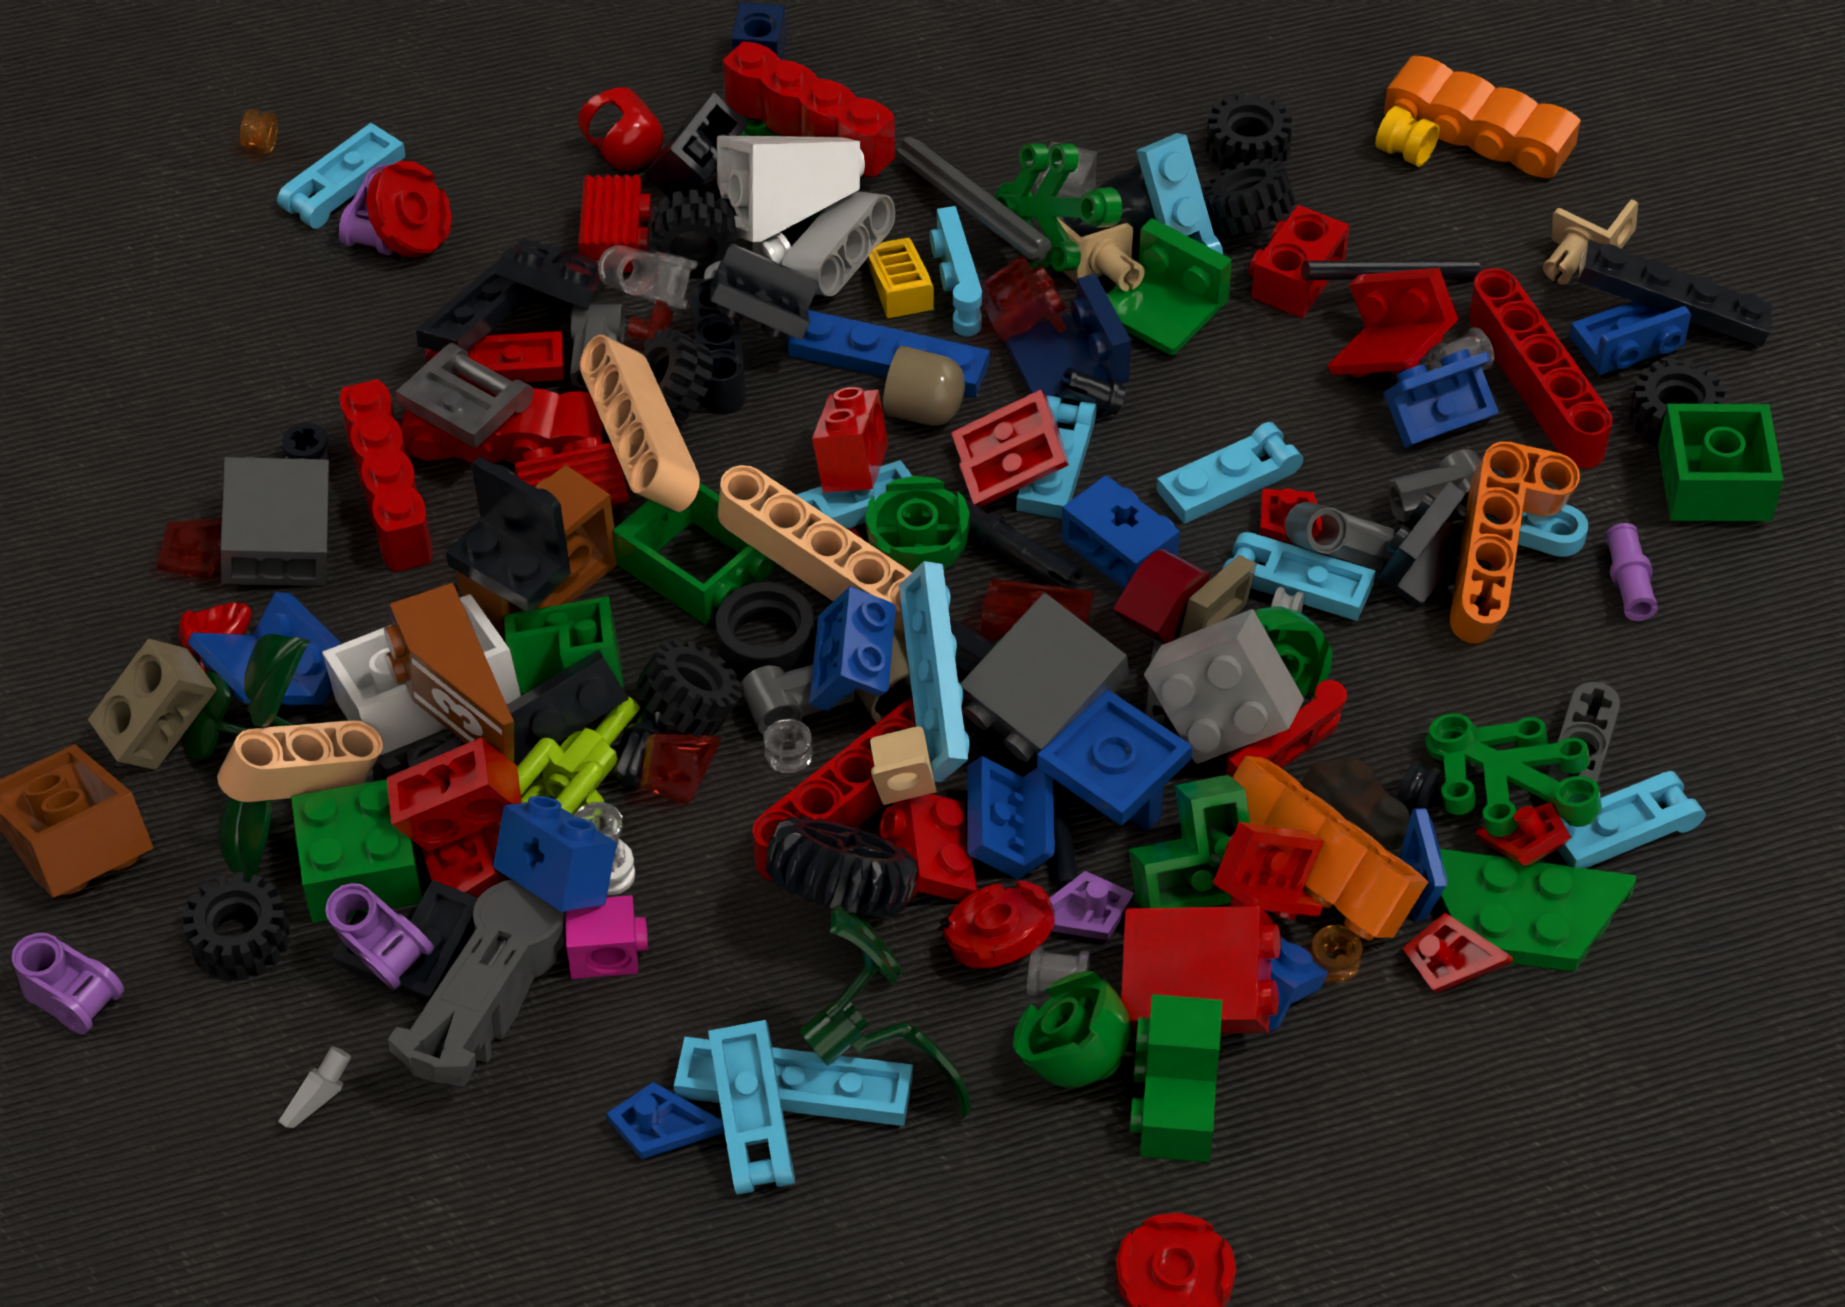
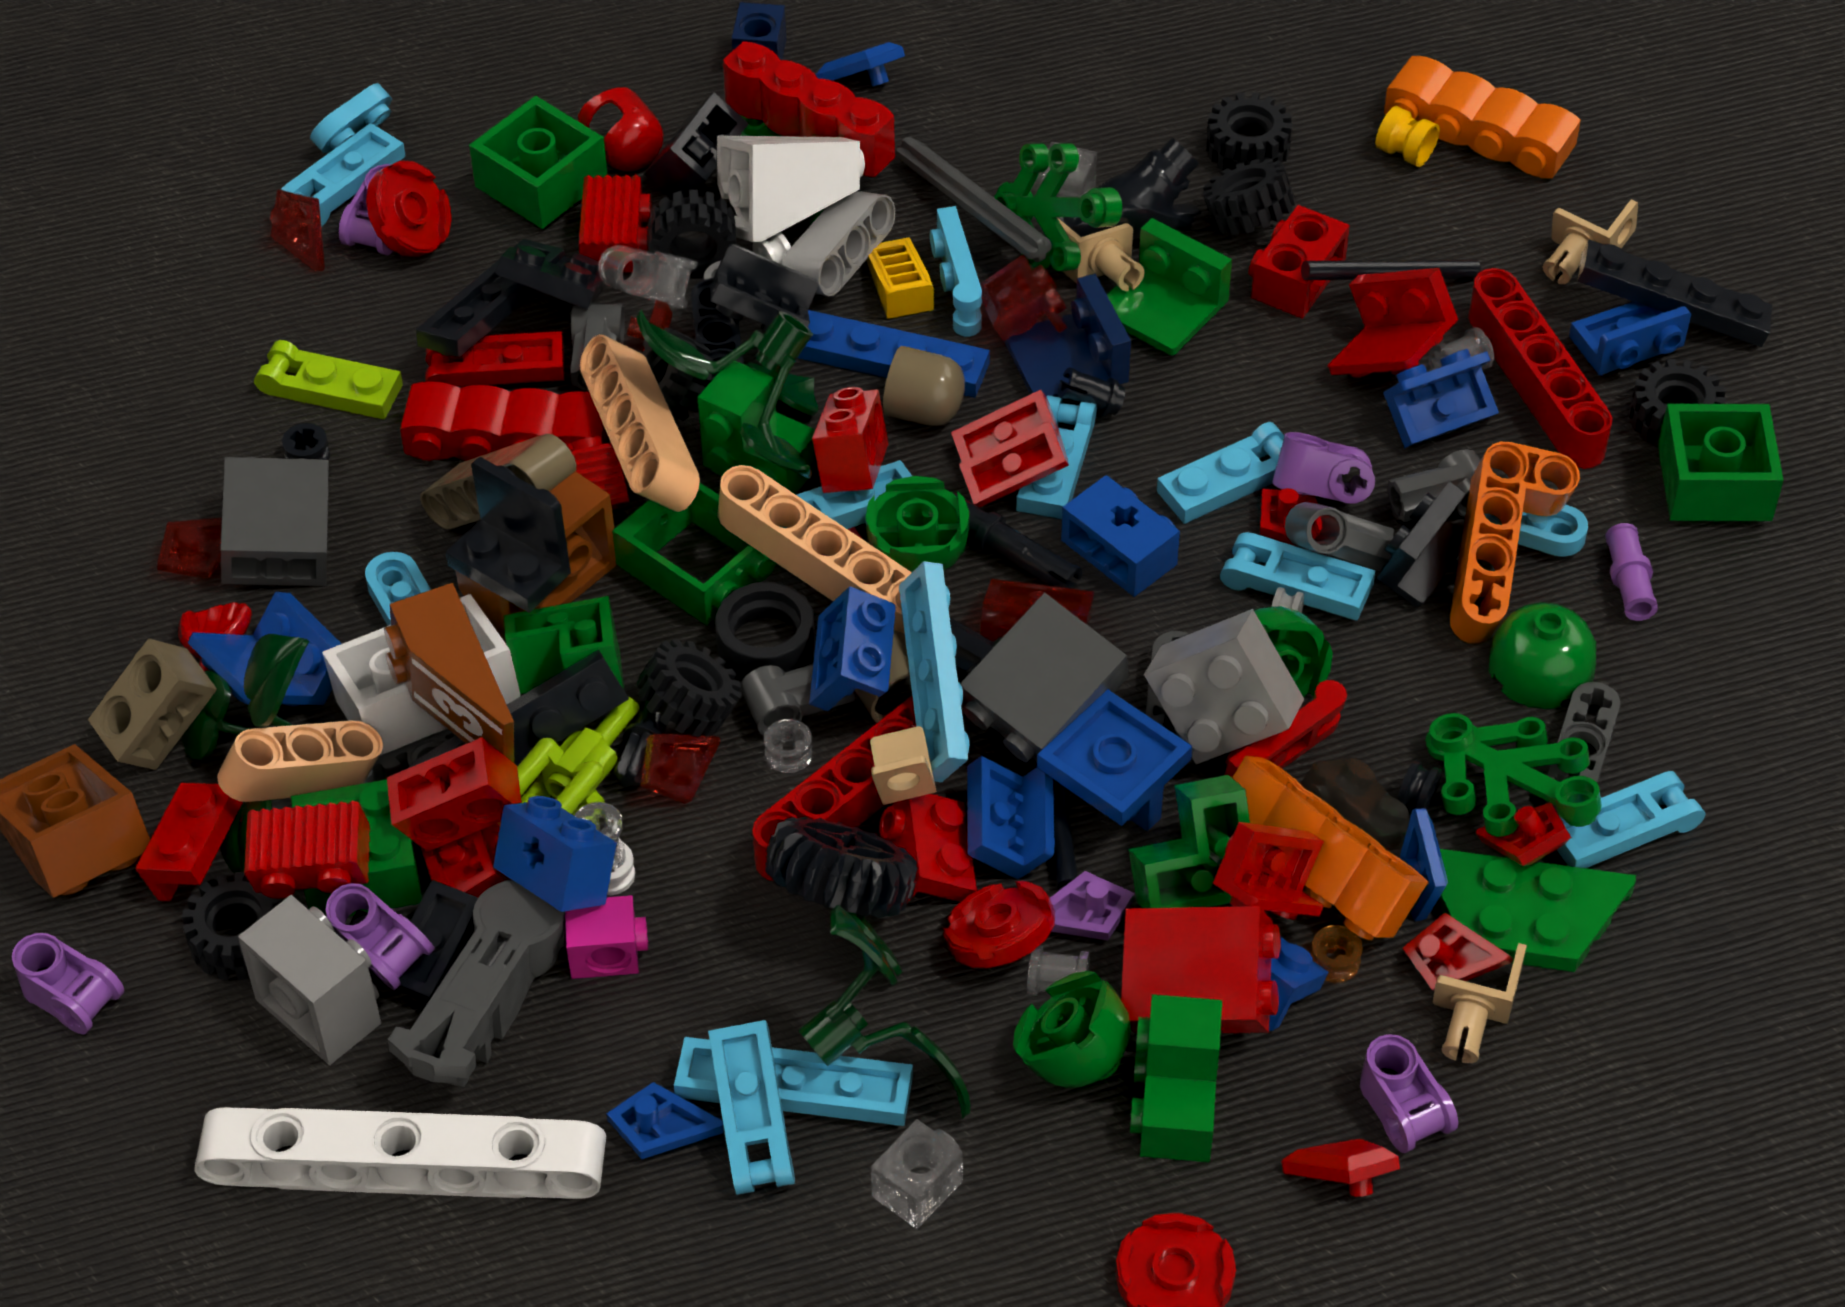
clear orange bush [240,108,278,154] -> none
light grey bar [278,1046,351,1128] -> none
red brick [340,379,433,572] -> none
flat silver plate [396,343,534,449] -> none
dark red brick [1113,549,1212,644] -> none
medium azure plate [1136,133,1223,254] -> none
dark tan tile [1179,555,1257,638] -> none
none -> red bracket [135,783,243,901]
none -> white beam [194,1107,606,1199]
none -> light grey brick [238,895,381,1066]
none -> red brick [244,800,370,899]
none -> lime plate [254,340,403,420]
none -> clear red piece [270,189,325,271]
none -> medium azure plate [310,83,392,153]
none -> medium azure plate [365,552,431,626]
none -> dark tan beam [420,434,577,529]
none -> green brick [469,95,607,229]
none -> dark green plant [637,309,819,479]
none -> green brick [698,361,818,495]
none -> blue piece [815,42,905,87]
none -> clear brick [871,1119,963,1229]
none -> medium lavender piece [1272,432,1375,504]
none -> red piece [1281,1139,1400,1197]
none -> medium lavender piece [1360,1034,1458,1153]
none -> tan bracket [1433,943,1527,1063]
none -> green cylinder [1489,602,1596,709]

